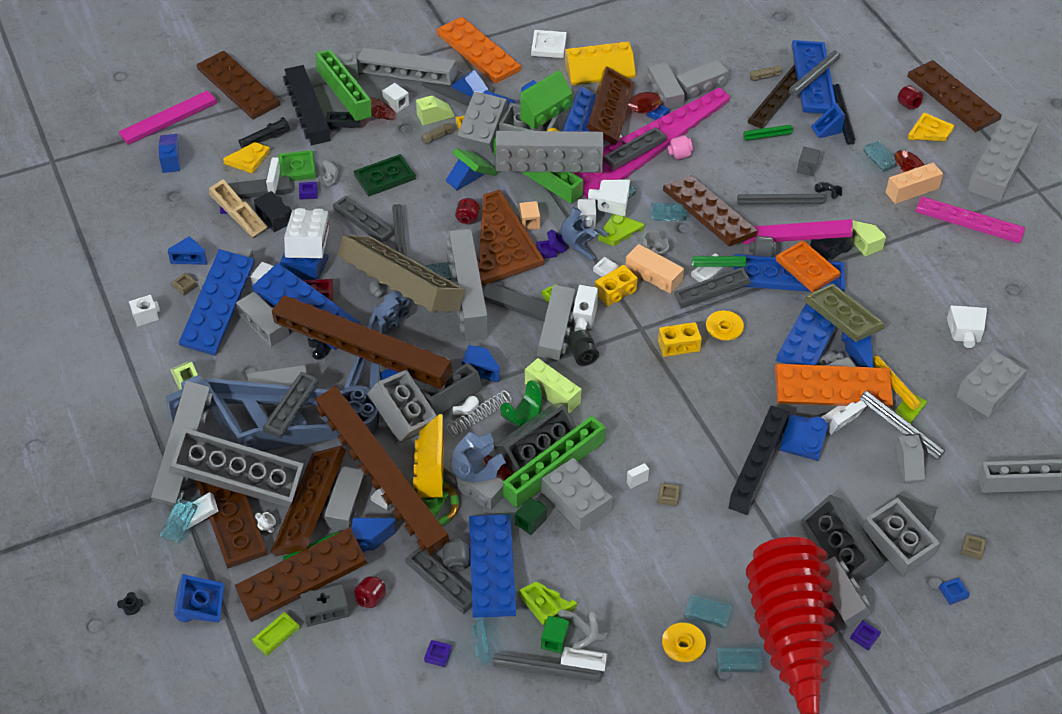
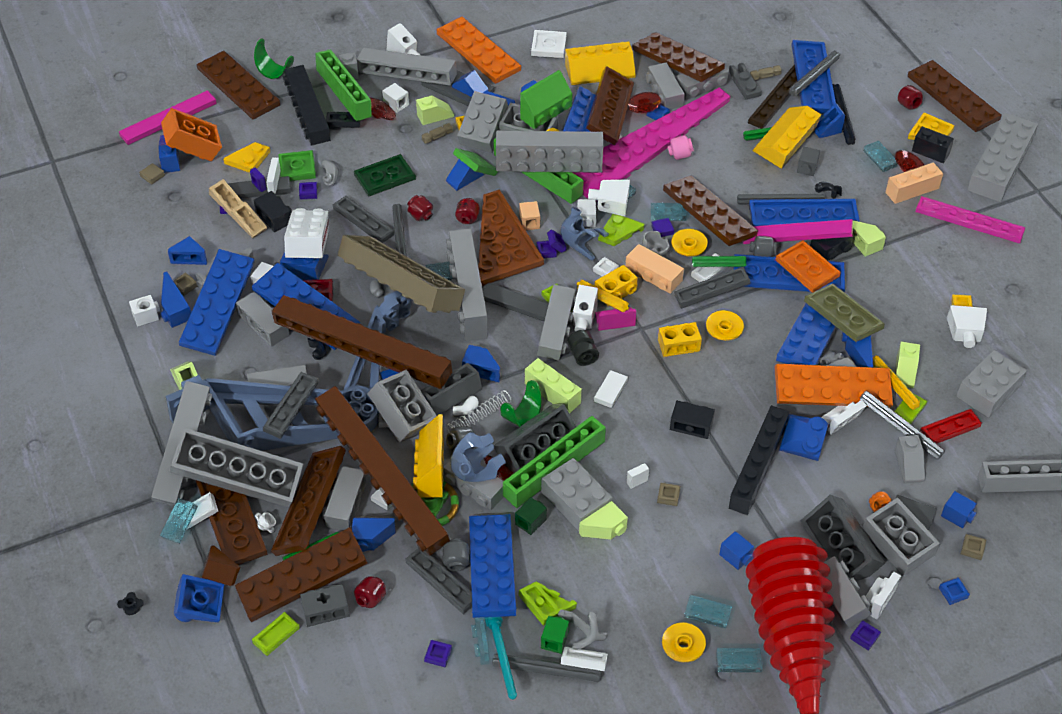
black pin [238,117,290,148] -> none
dark grey tile [603,127,667,170] -> none
none -> dark tan tile [139,163,165,185]
none -> orange brick [161,108,222,162]
none -> blue slope [161,271,191,328]
none -> reddish brown slope [202,545,241,586]
none -> dark purple tile [250,167,267,192]
none -> green piece [254,38,294,79]
none -> white torso [386,23,420,55]
none -> dark red head [407,195,433,221]
none -> dark grey head [446,426,476,452]
none -> teal piece [484,617,517,700]
none -> yellow axle [577,280,629,312]
none -> yellowish green slope [579,501,628,540]
none -> white tile [594,370,628,408]
none -> dark pink panel [595,307,636,331]
none -> reddish brown plate [632,32,725,82]
none -> dark purple tile [651,218,674,237]
none -> black brick [670,400,715,439]
none -> yellow dish [671,229,708,256]
none -> blue brick [719,531,754,570]
none -> dark grey hinge [729,63,762,100]
none -> blue plate [749,199,860,226]
none -> yellow slope [753,106,822,169]
none -> white bracket [866,571,901,619]
none -> orange piece [869,491,891,512]
none -> yellowish green slope [895,342,920,388]
none -> black brick [912,126,954,164]
none -> red tile [920,409,982,444]
none -> blue brick [941,491,977,528]
none -> yellow tile [951,294,973,307]

